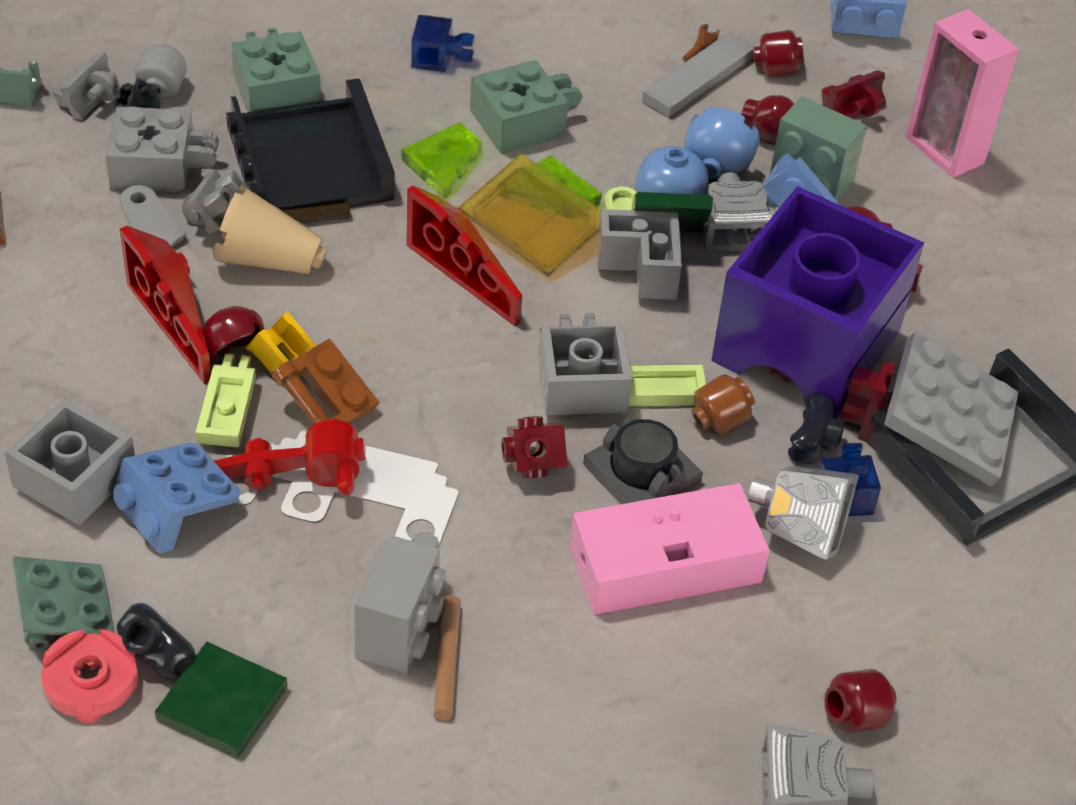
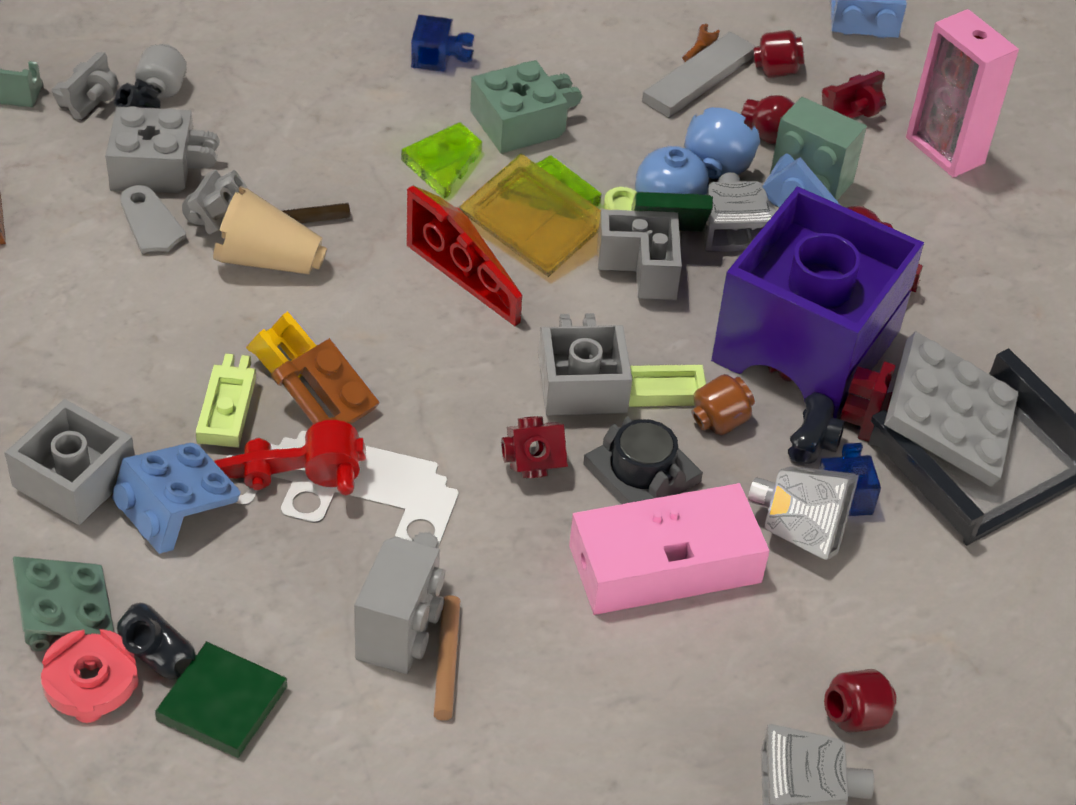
red wedge [119,225,211,384] -> none
dark red hair [203,306,265,360] -> none
black panel [226,78,395,211] -> none
sand green hinge [231,28,321,112] -> none

